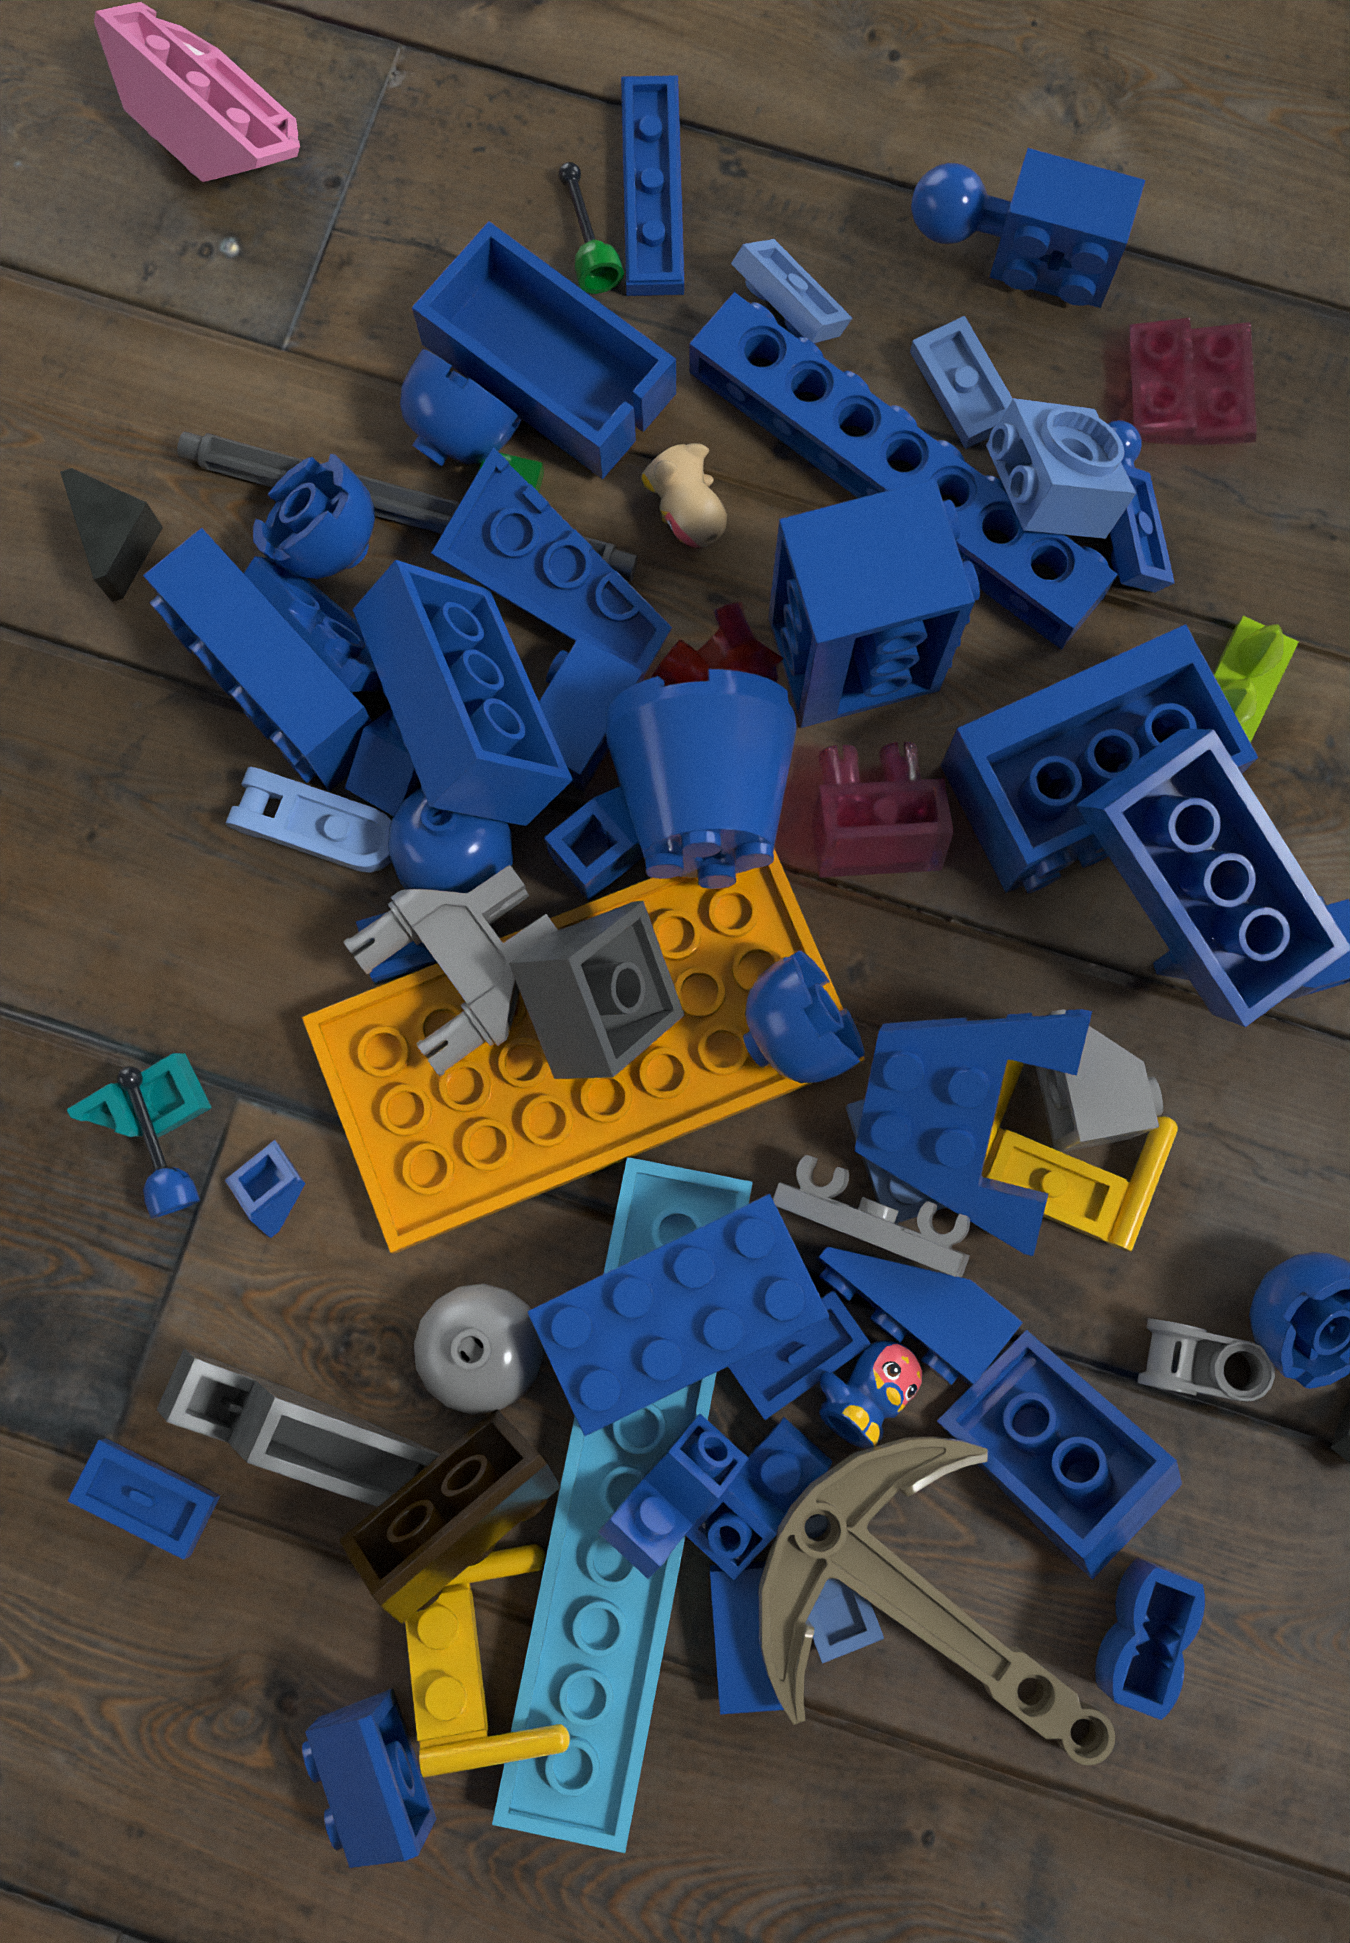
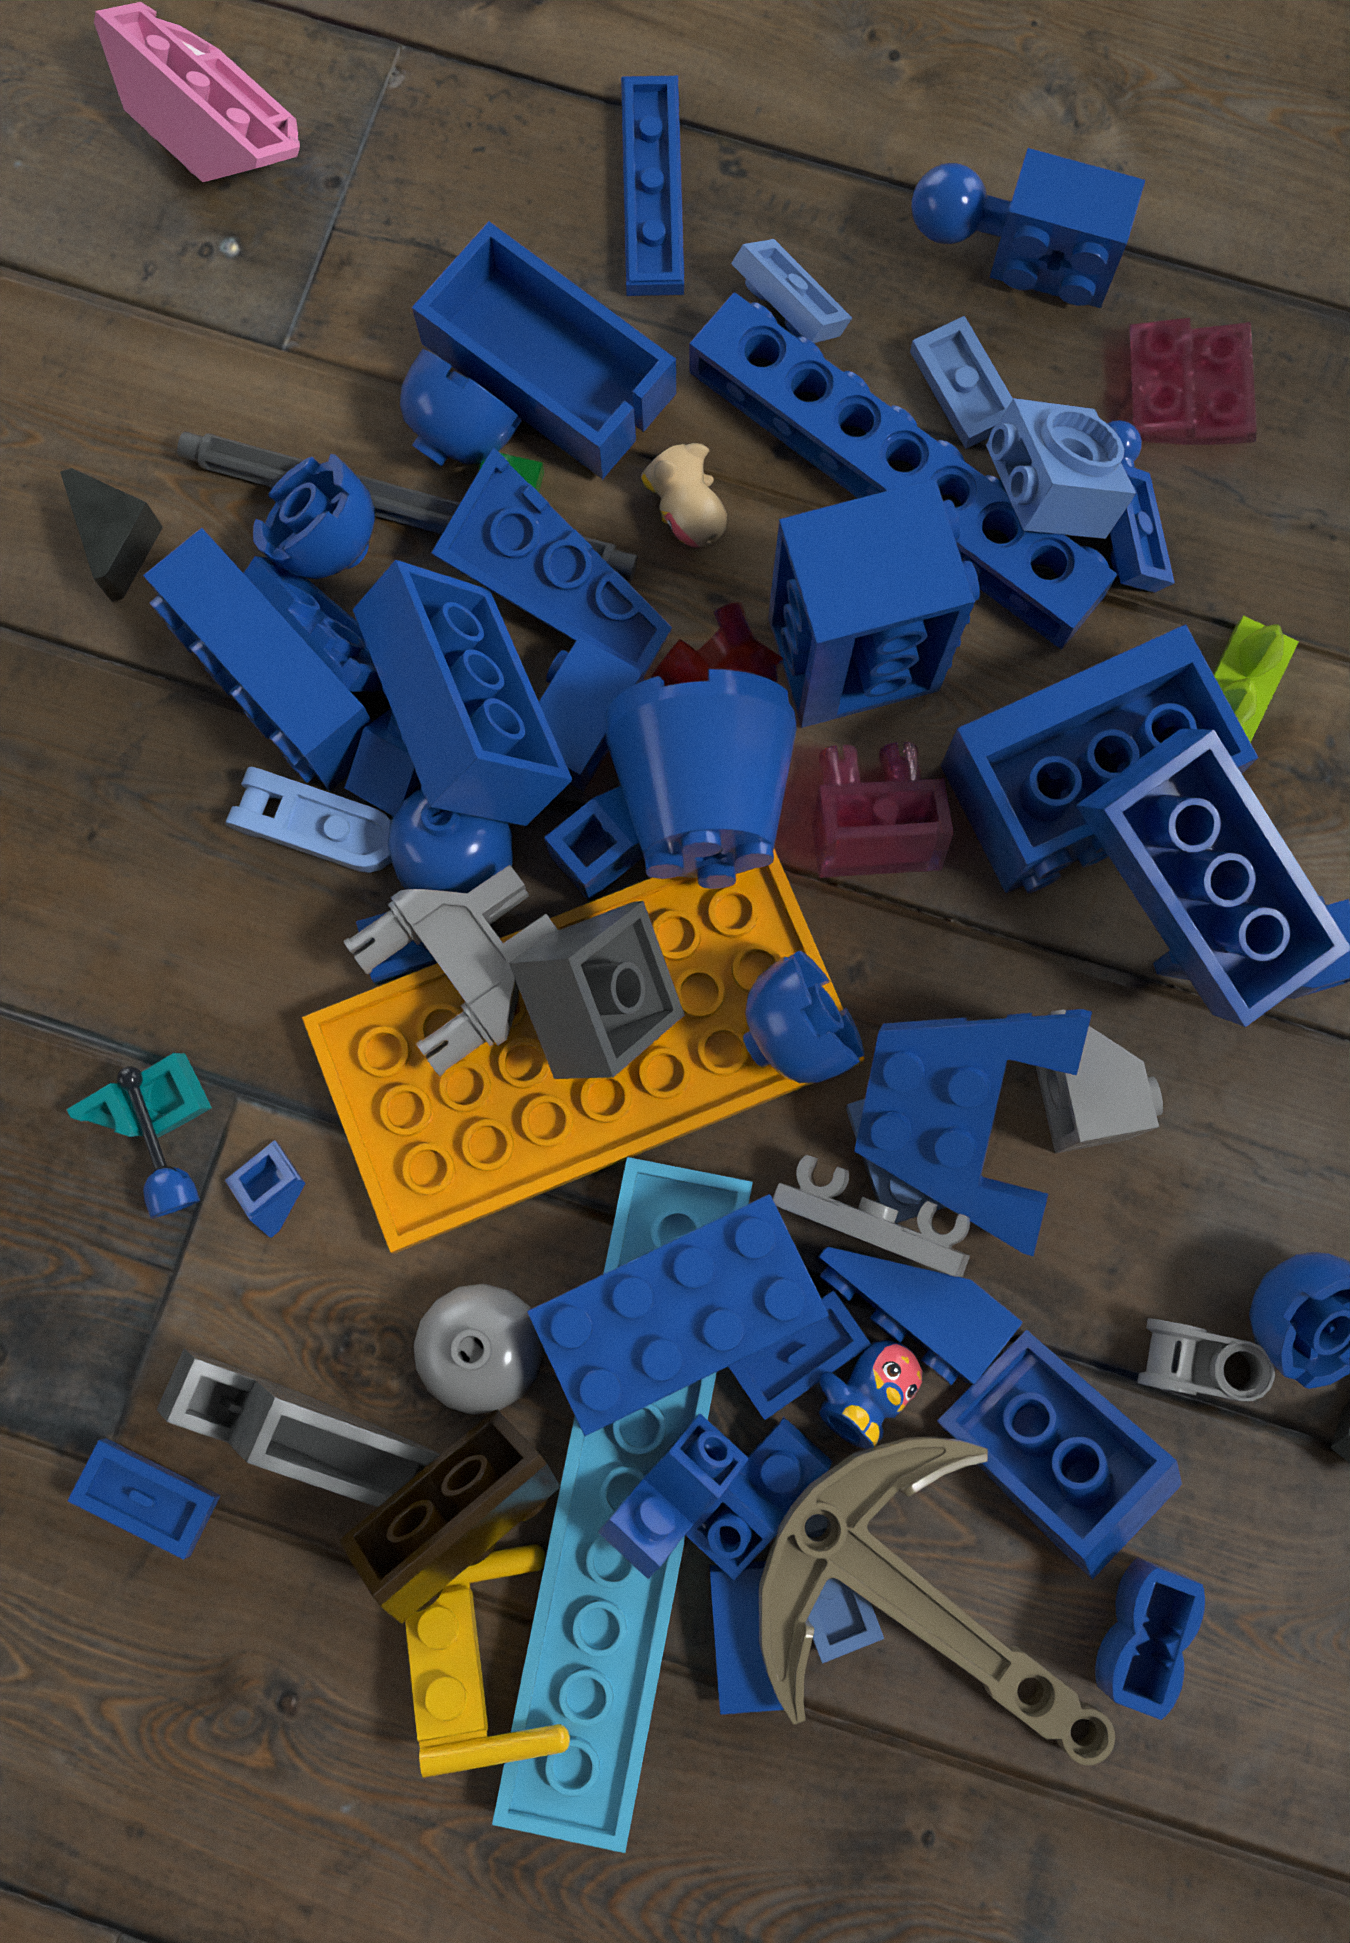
blue slope [302,1688,437,1868] -> none
green hinge [558,162,624,294] -> none
yellow plate [982,1060,1178,1252] -> none

